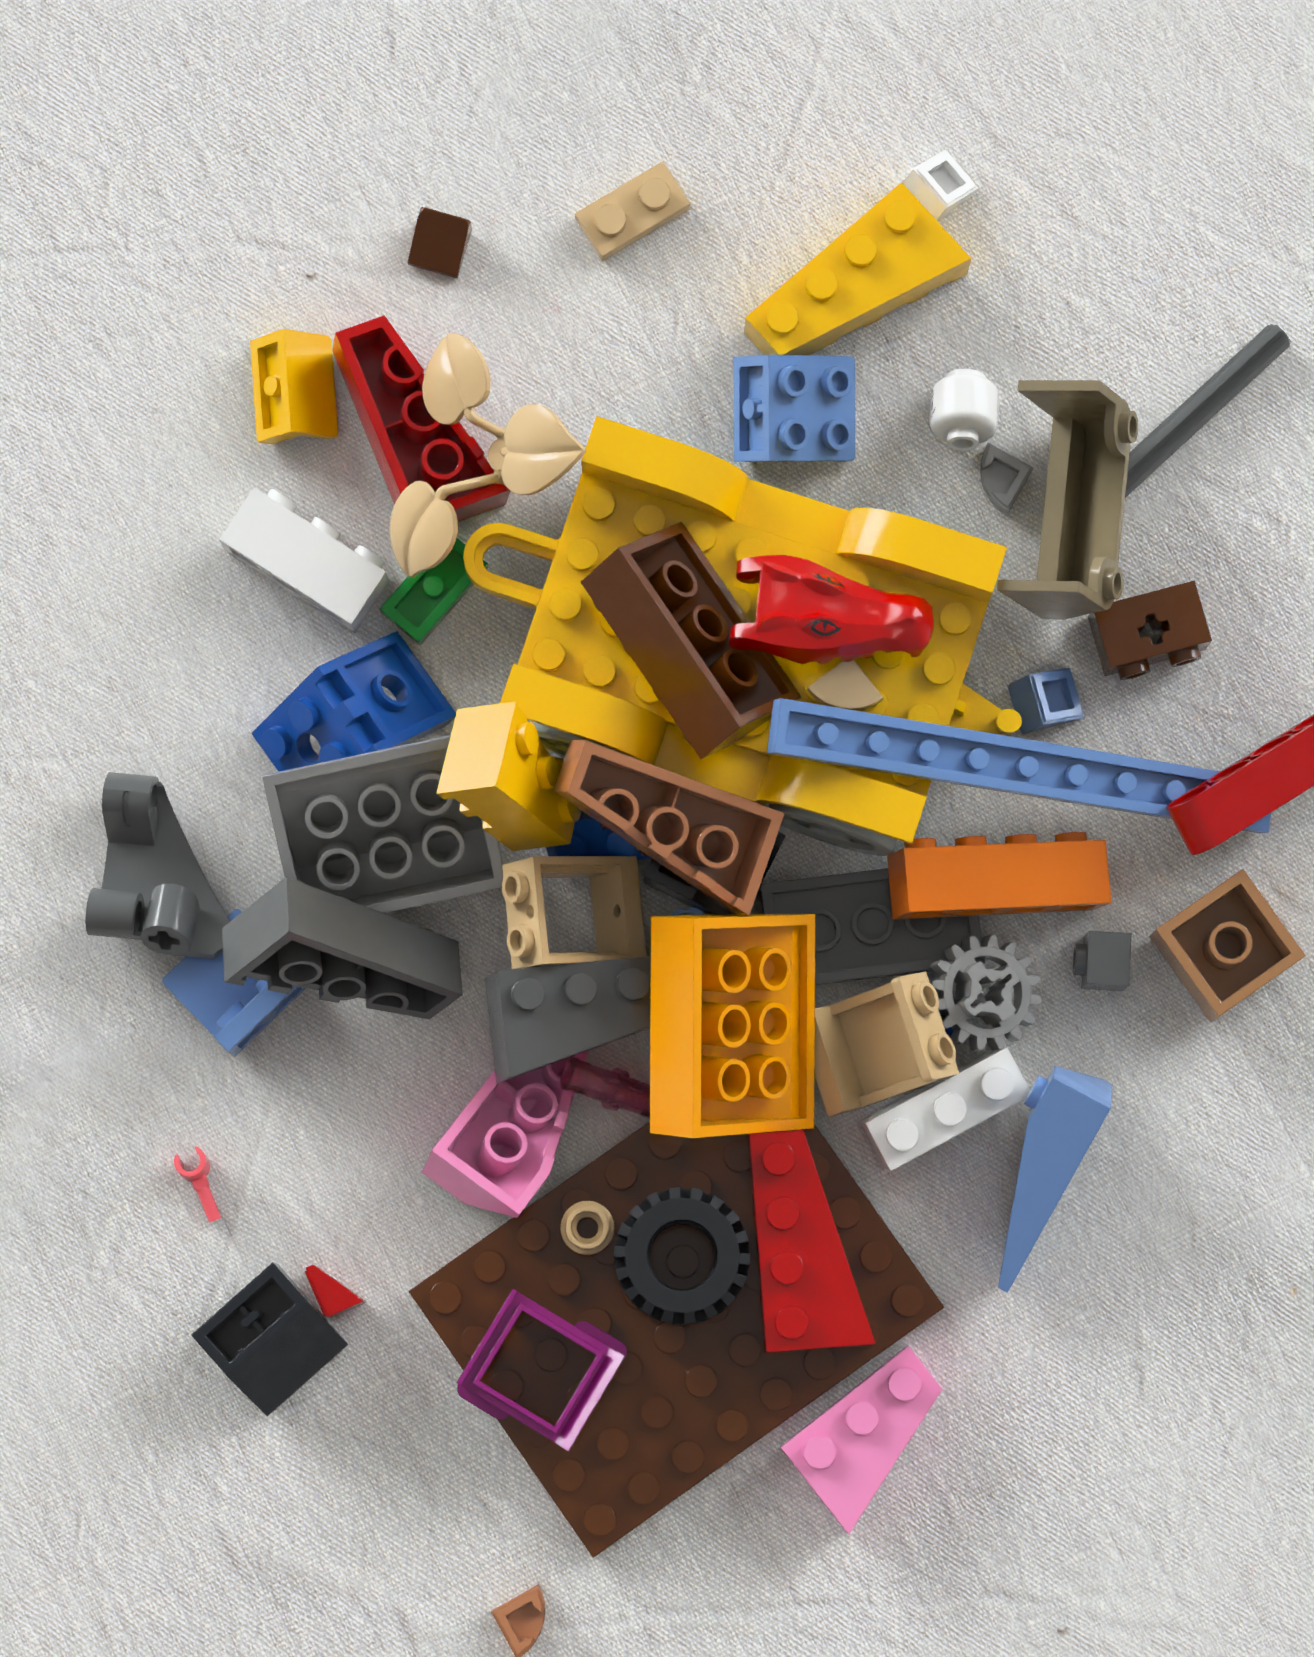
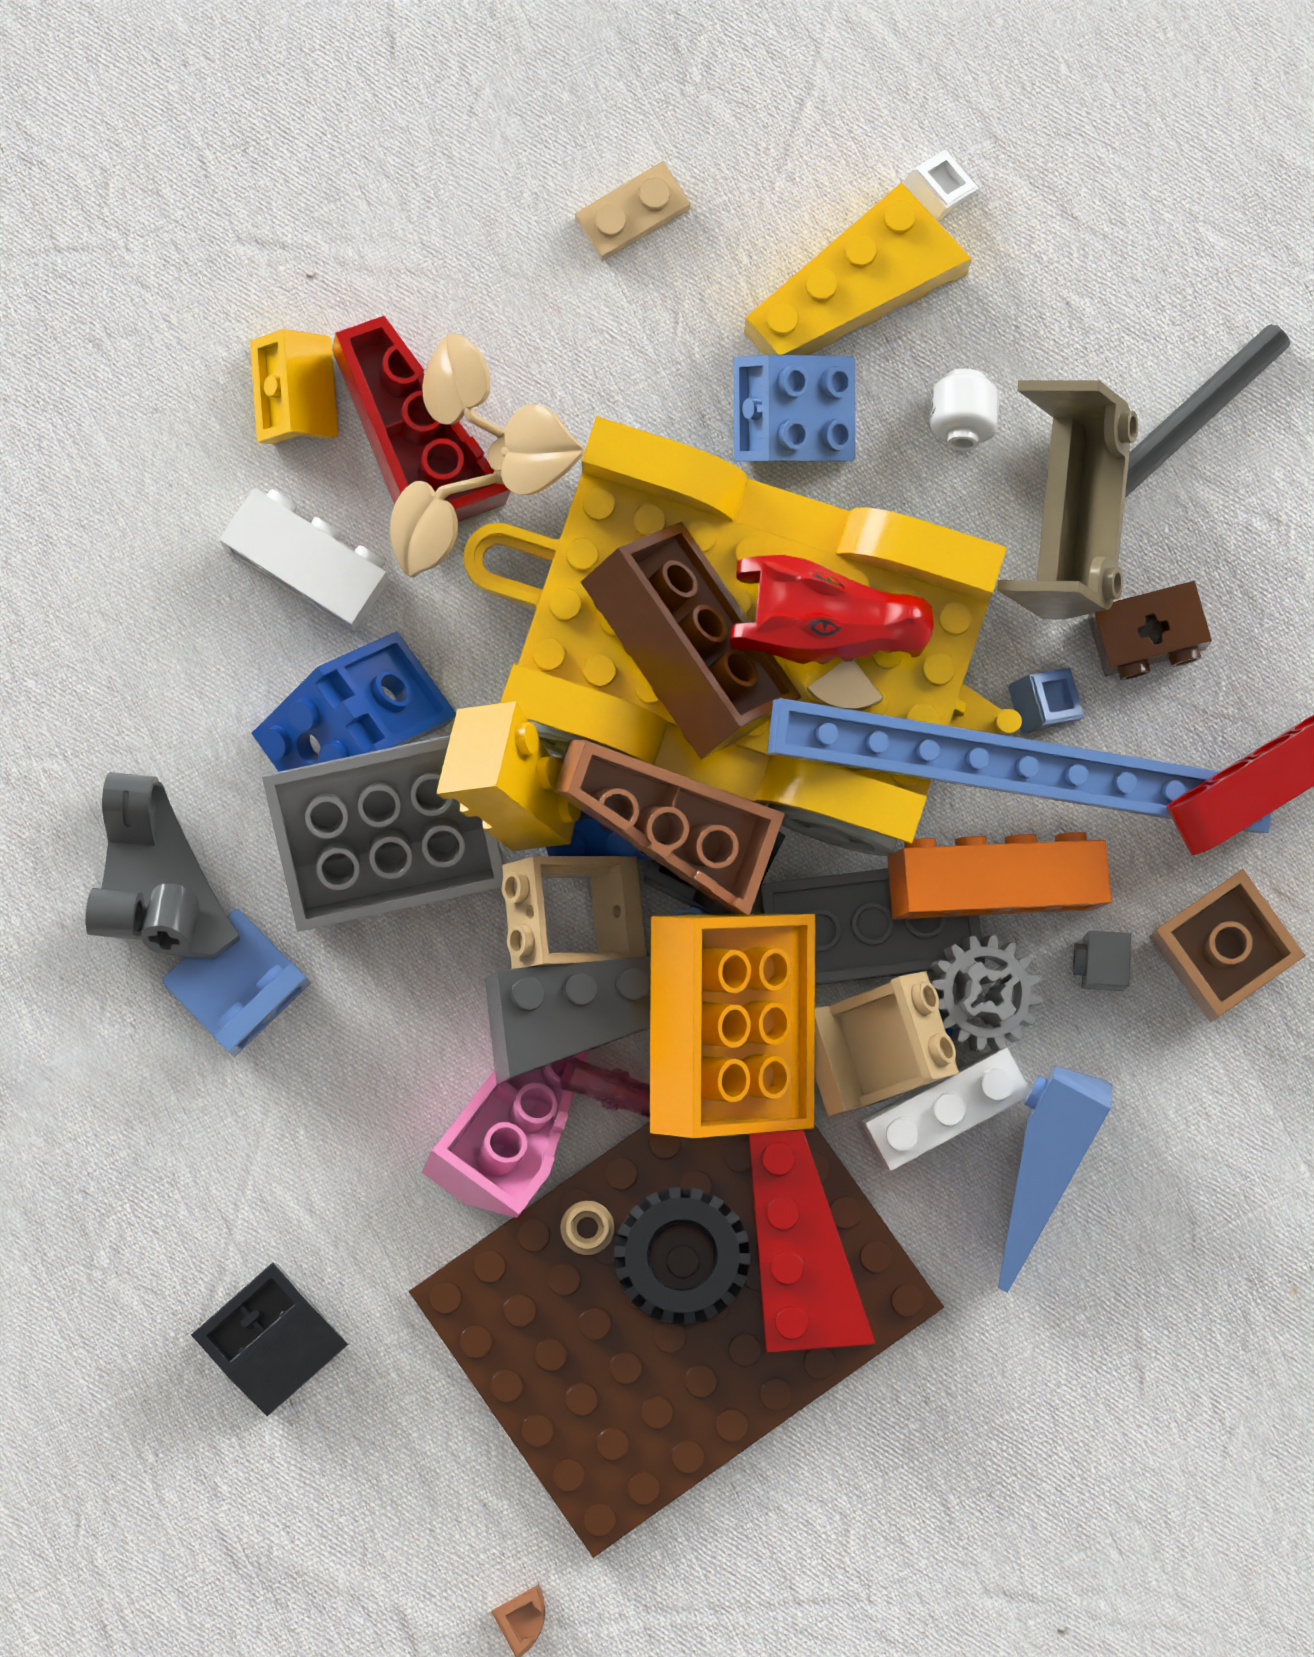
coral hand [174,1146,222,1223] -> none
dark grey wedge [222,877,463,1019] -> none
red slope [304,1265,366,1318] -> none
green plate [379,538,489,646] -> none
reddish brown slope [408,207,472,279] -> none
magenta piece [456,1289,627,1451] -> none
bright pink wedge [780,1346,942,1534] -> none
light grey tile [980,443,1034,516] -> none

